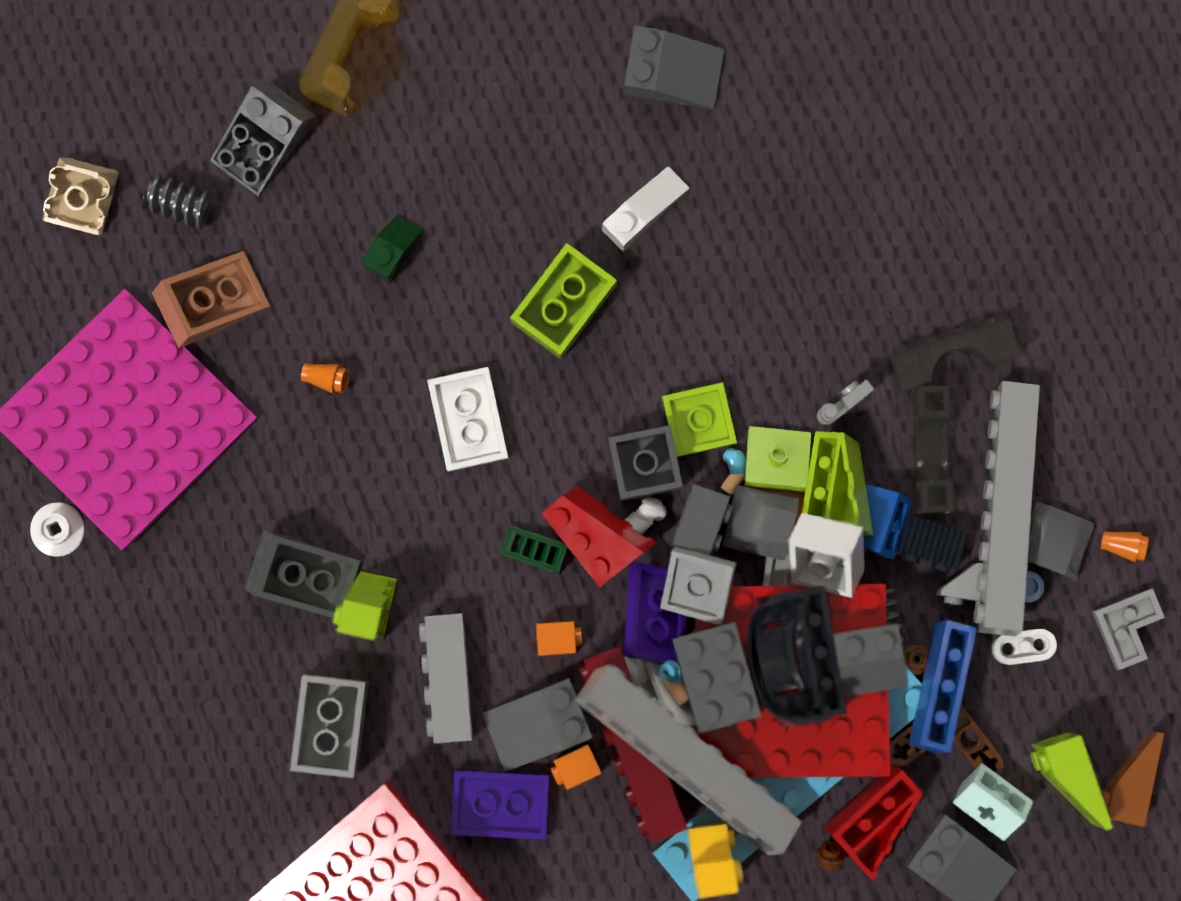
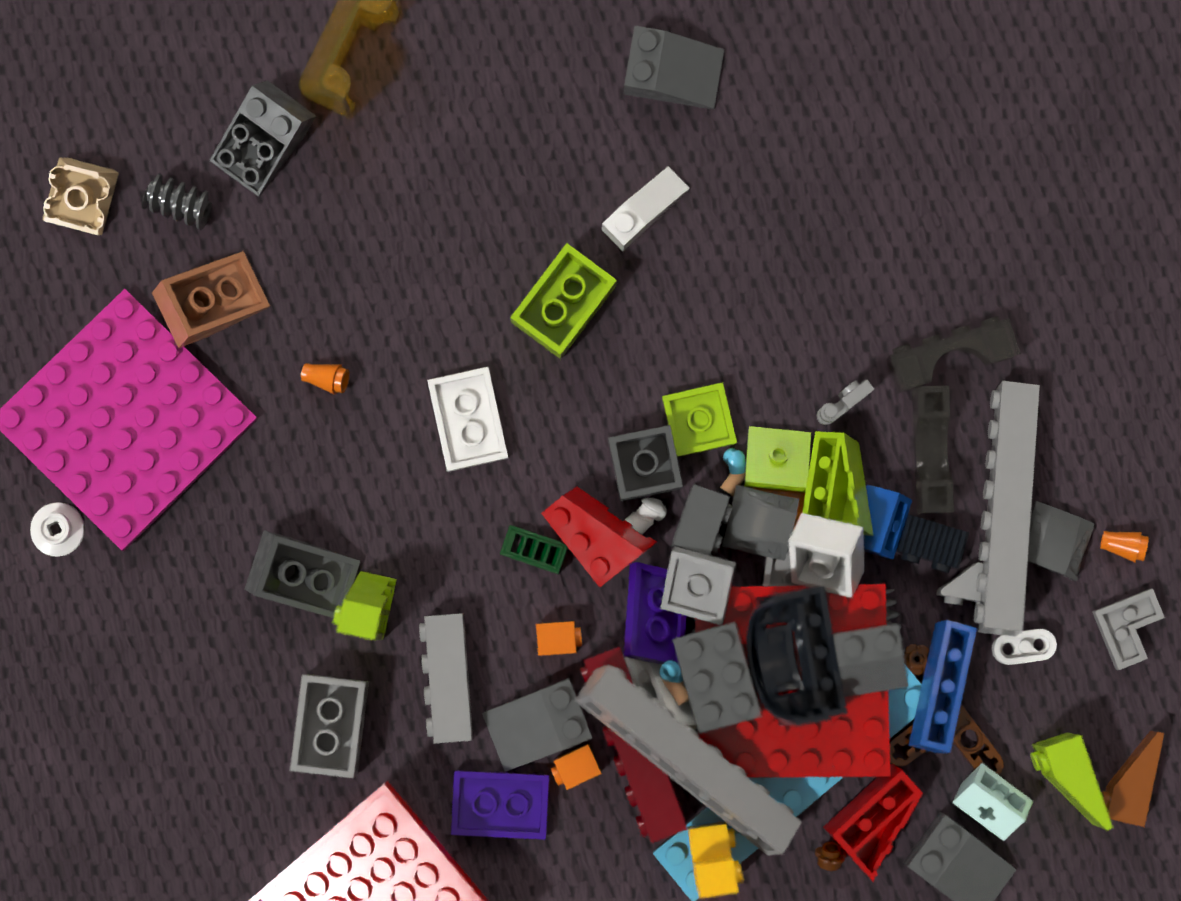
dark green slope [361,215,423,283] -> none
light blue tile [1025,571,1044,602] -> none

